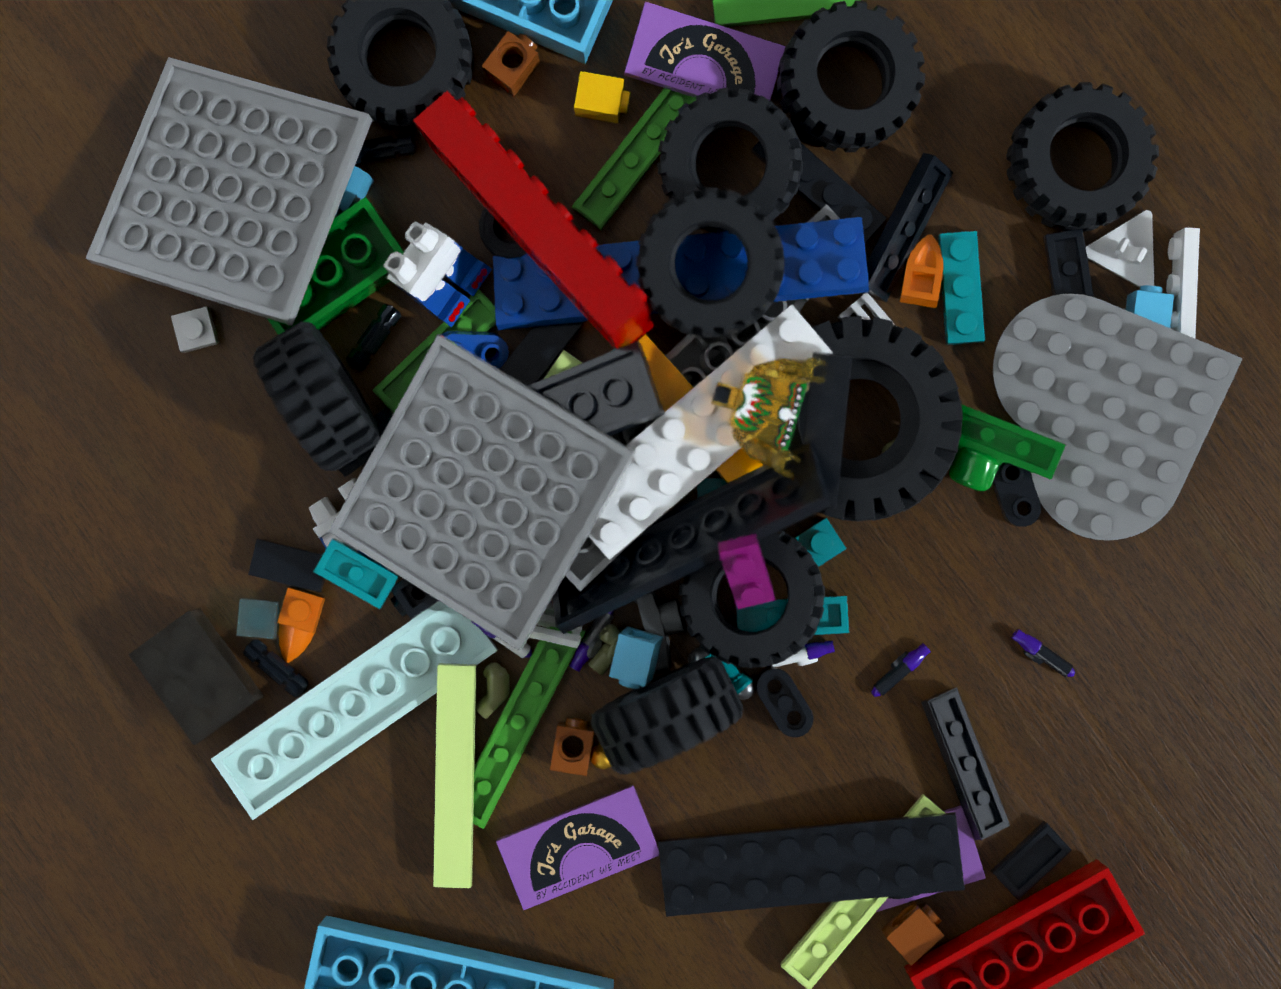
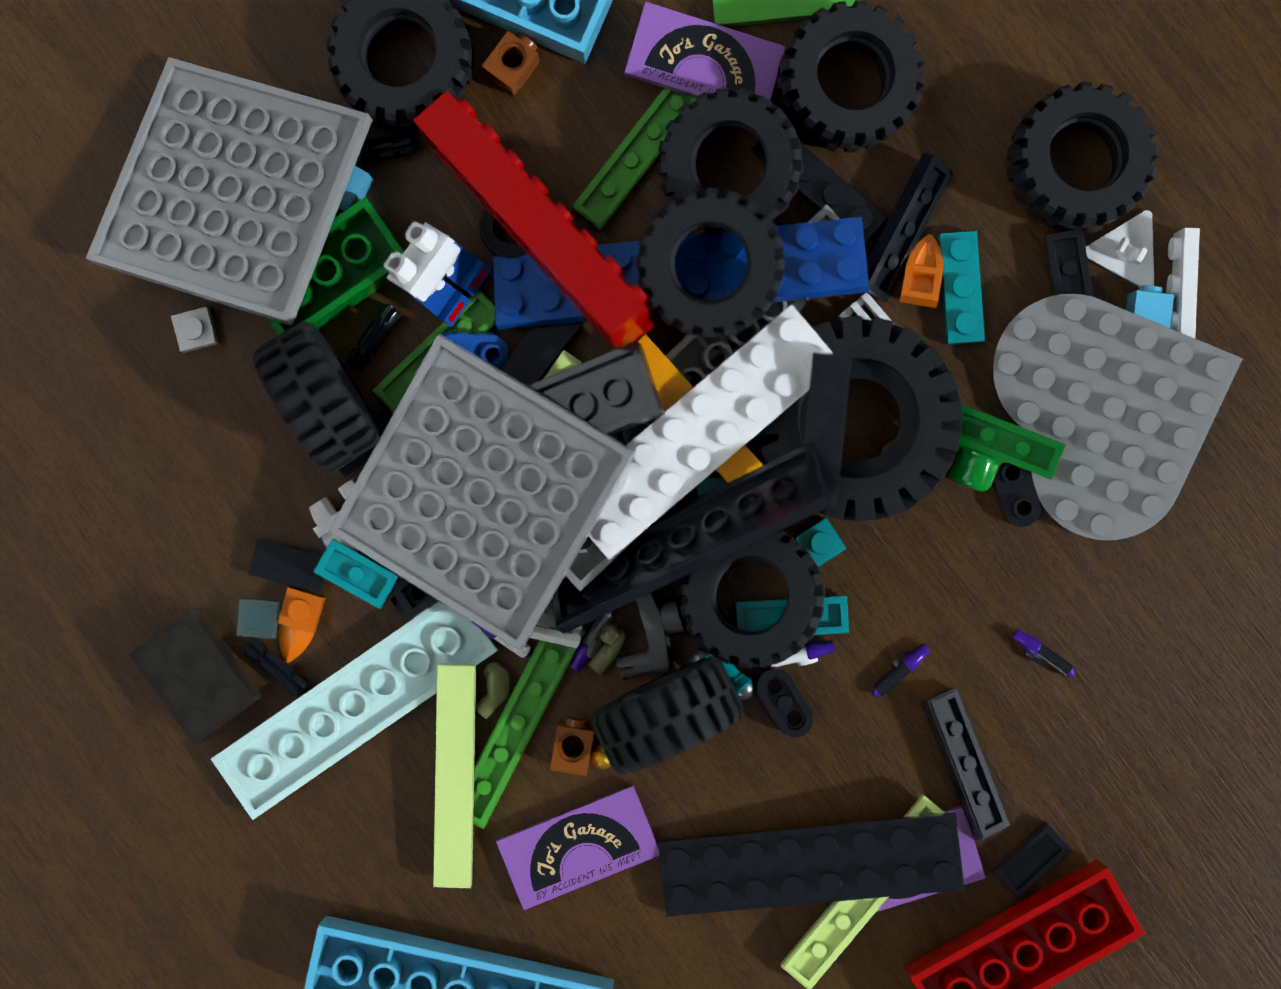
yellow brick [574,71,630,124] -> none
medium azure brick [609,627,663,689] -> none
clear yellow torso [711,358,827,478] -> none
magenta plate [718,534,775,609] -> none
dark orange brick [881,901,945,966] -> none

